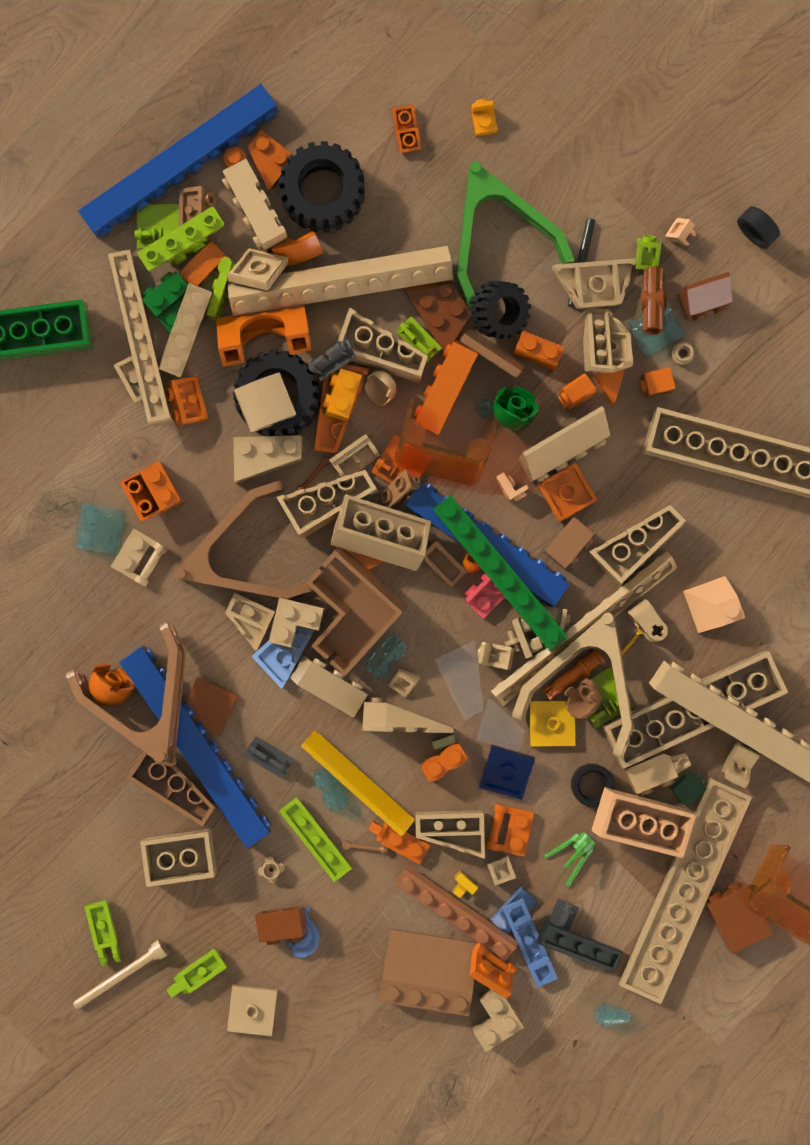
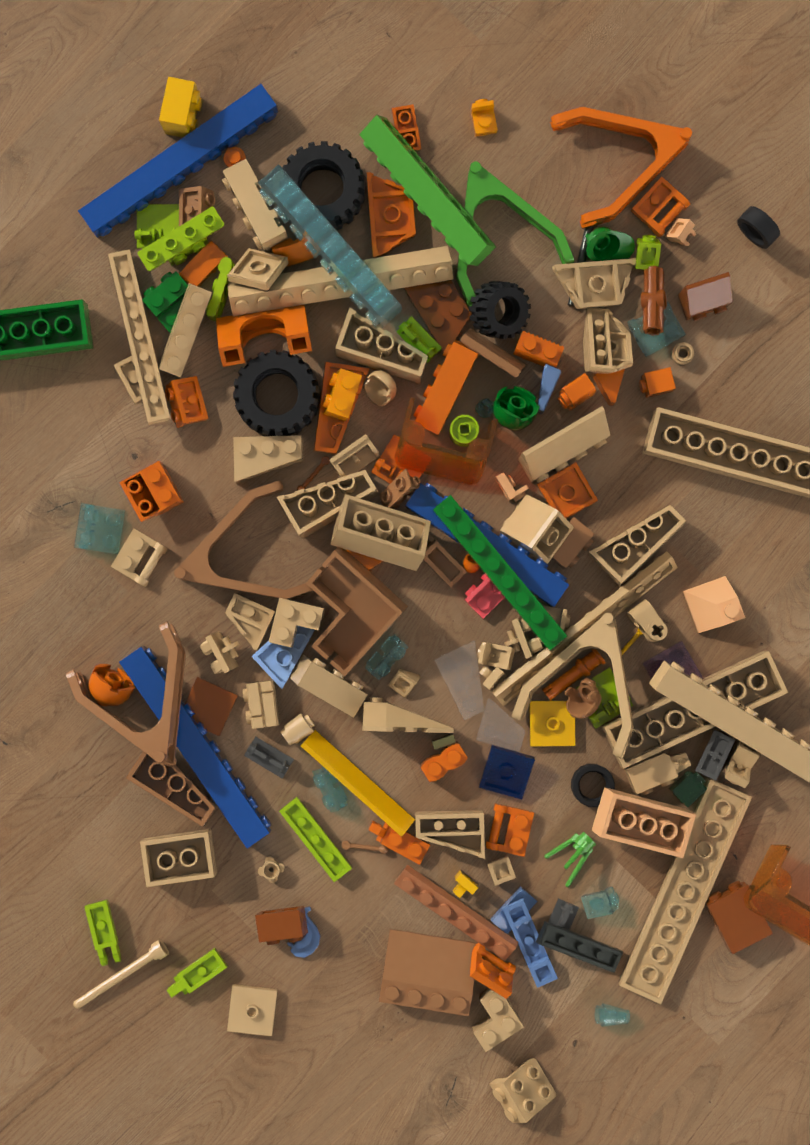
tan slope [234,373,296,433] -> none
orange wing [247,130,293,192] -> none
dark grey hinge [308,339,356,382] -> none
none -> yellow brick [159,76,203,138]
none -> tan hips [200,631,240,674]
none -> tan brick [243,680,280,729]
none -> clear light blue brick [258,164,402,328]
none -> tan brick [280,713,315,745]
none -> bright green brick [359,115,496,266]
none -> orange wing [366,172,416,258]
none -> lime wheel [449,415,479,447]
none -> tan tile [479,666,507,691]
none -> tan bracket [490,1058,556,1123]
none -> tan slope [500,494,574,564]
none -> medium blue slope [538,364,562,414]
none -> orange piece [550,107,692,229]
none -> clear light blue bracket [581,886,619,919]
none -> green piece [585,227,635,261]
none -> orange plate [631,176,690,237]
none -> wing [642,641,704,679]
none -> dark grey hinge [695,730,735,780]

